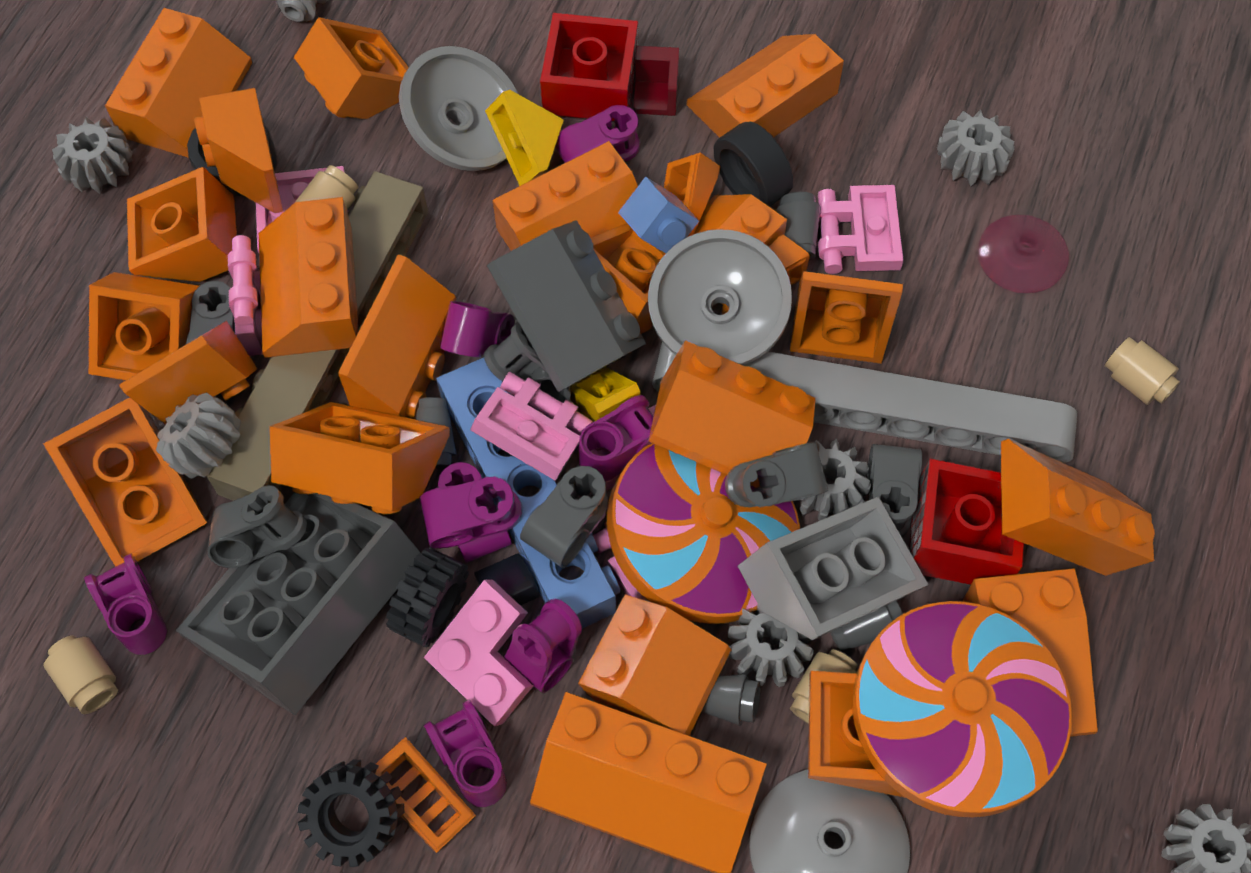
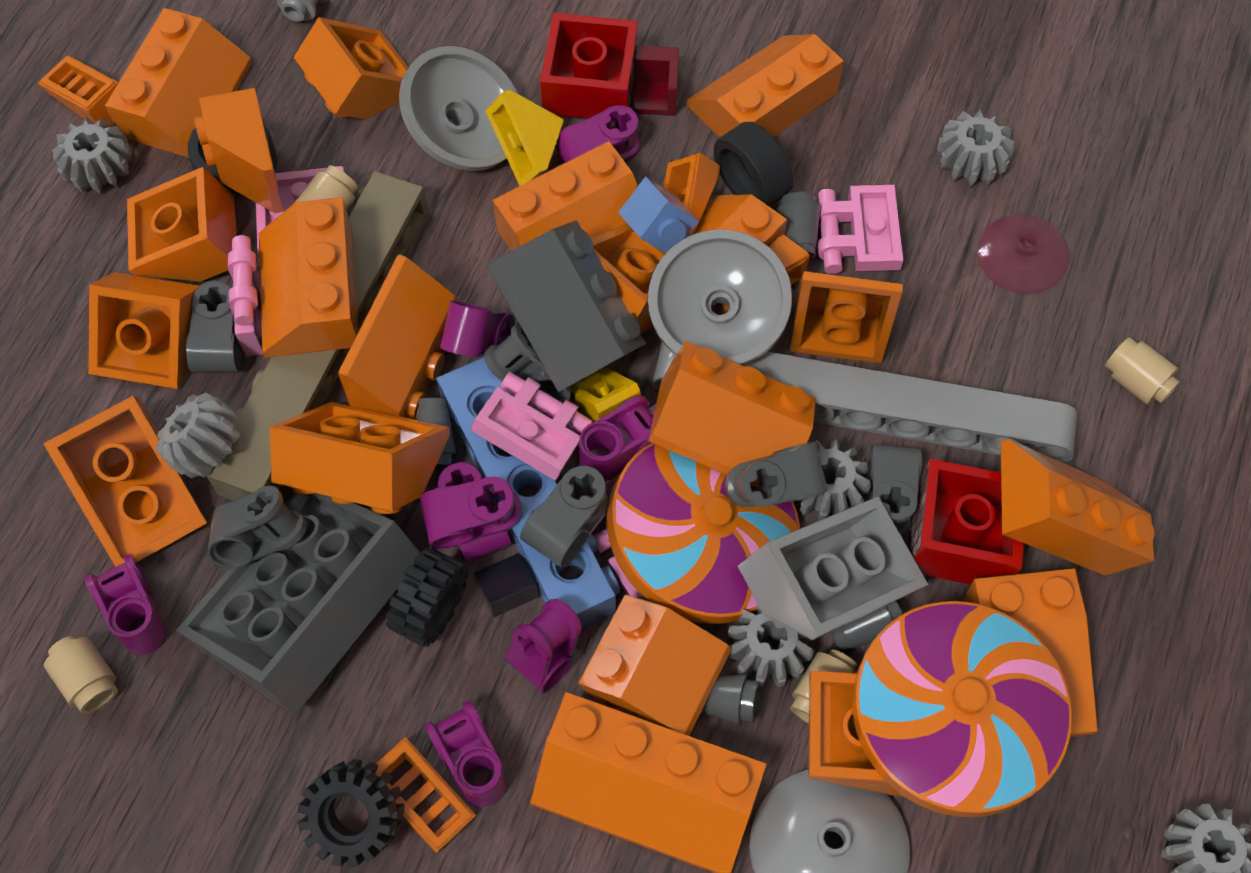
orange slope [119,321,257,424] -> none
bright pink plate [424,580,533,726] -> none
none -> orange slope [38,55,118,125]

